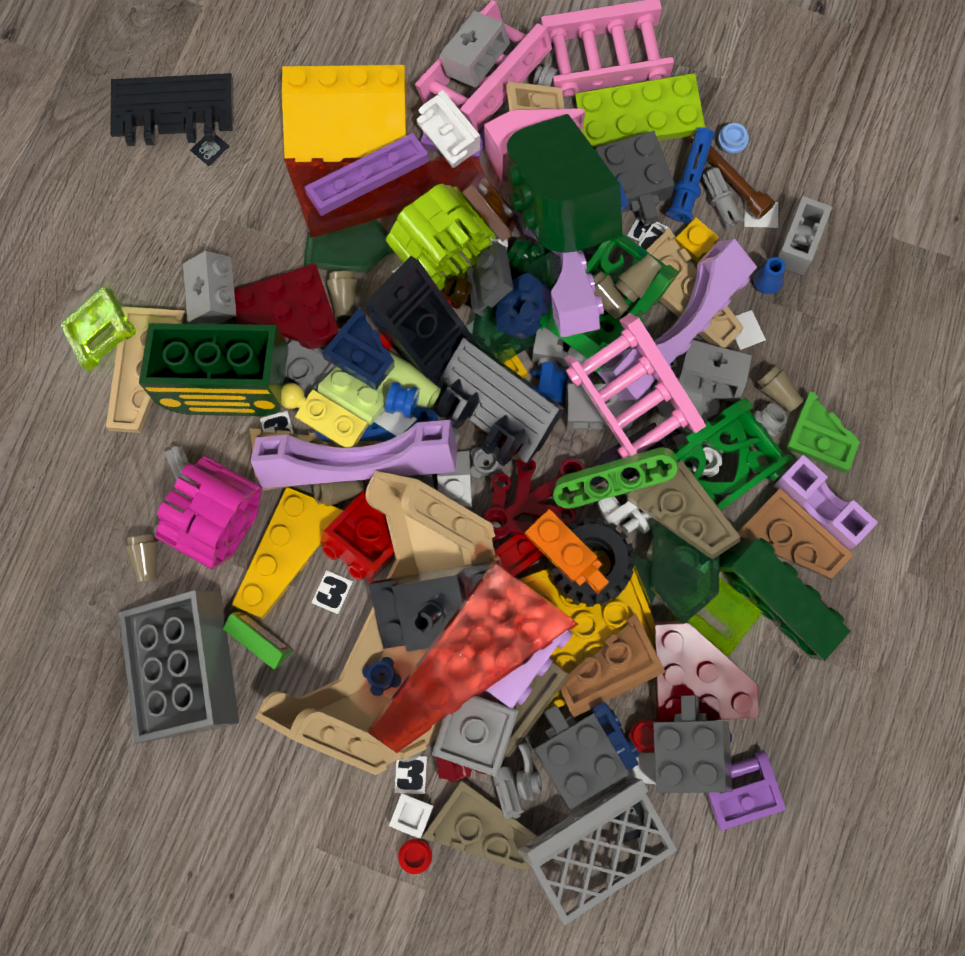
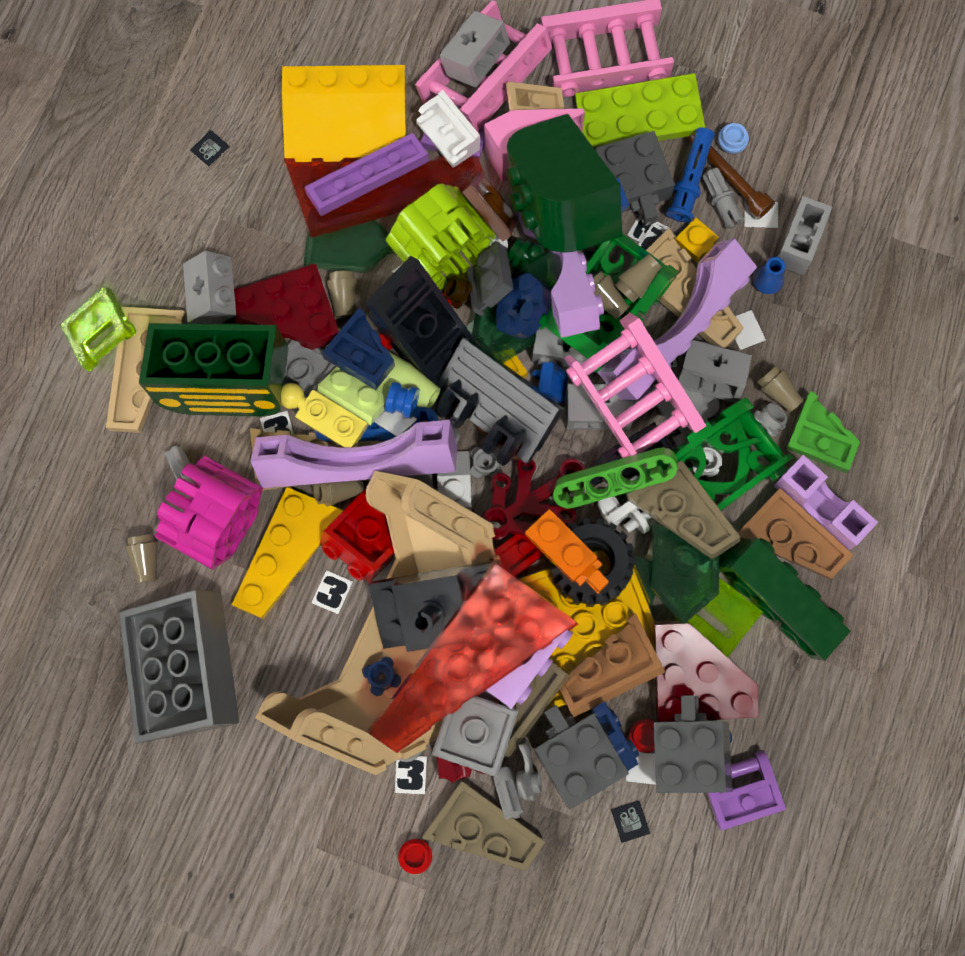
black hinge [110,73,234,146] -> none
bright green slope [223,611,294,669] -> none
white plate [389,793,434,839] -> none
light grey fence [518,777,677,926] -> none
light grey plate [533,62,558,87] -> none

